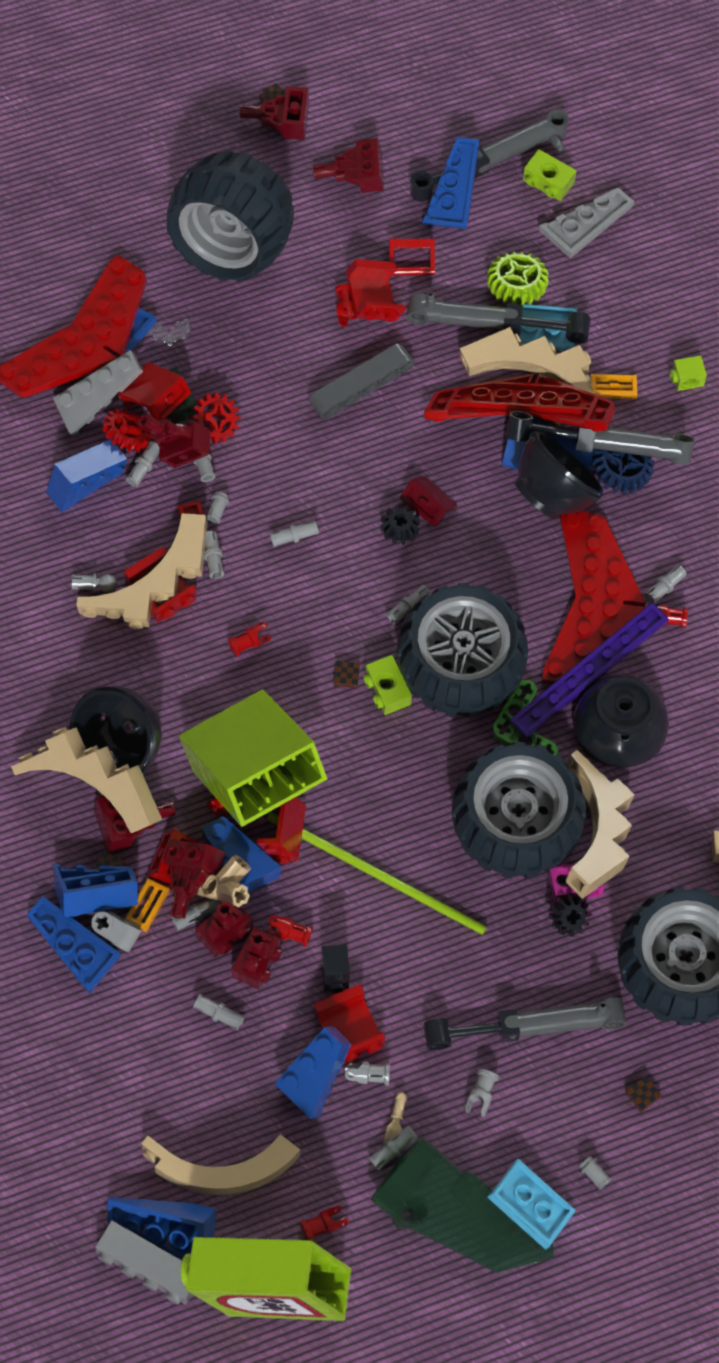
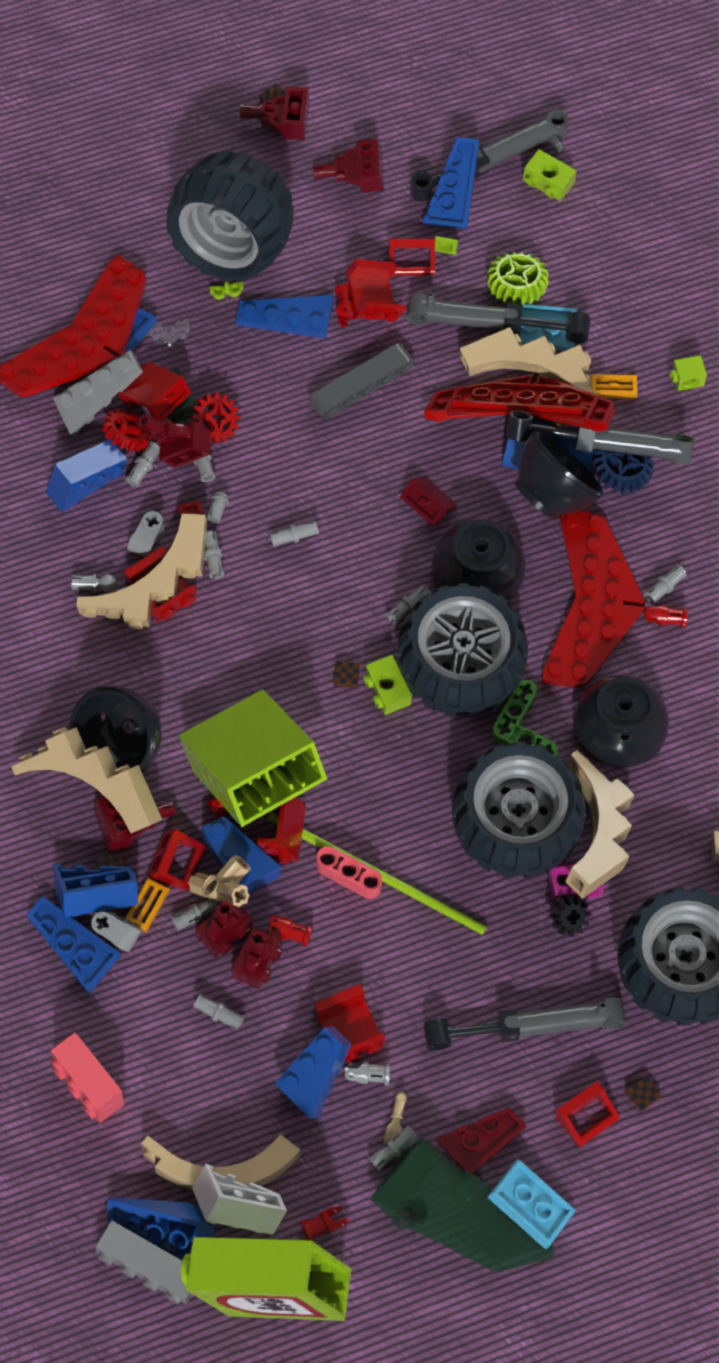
dark red brick [164,840,226,919] -> none
red piece [227,622,272,657] -> none
black brick [321,944,350,993] -> none
black gear [380,504,420,546] -> none
light grey piece [465,1069,499,1117] -> none
dark purple tile [509,602,669,740] -> none
light grey wing [539,188,634,259] -> none
light grey pin [579,1156,612,1190] -> none
none -> coral brick [50,1033,124,1123]
none -> light grey piece [127,511,165,558]
none -> white wedge [192,1164,287,1235]
none -> lime piece [209,281,243,300]
none -> blue wing [236,295,334,339]
none -> coral beam [316,847,382,899]
none -> black piece [431,519,526,601]
none -> lime slope [435,236,459,255]
none -> dark red wing [435,1107,527,1178]
none -> red tile [555,1081,620,1148]

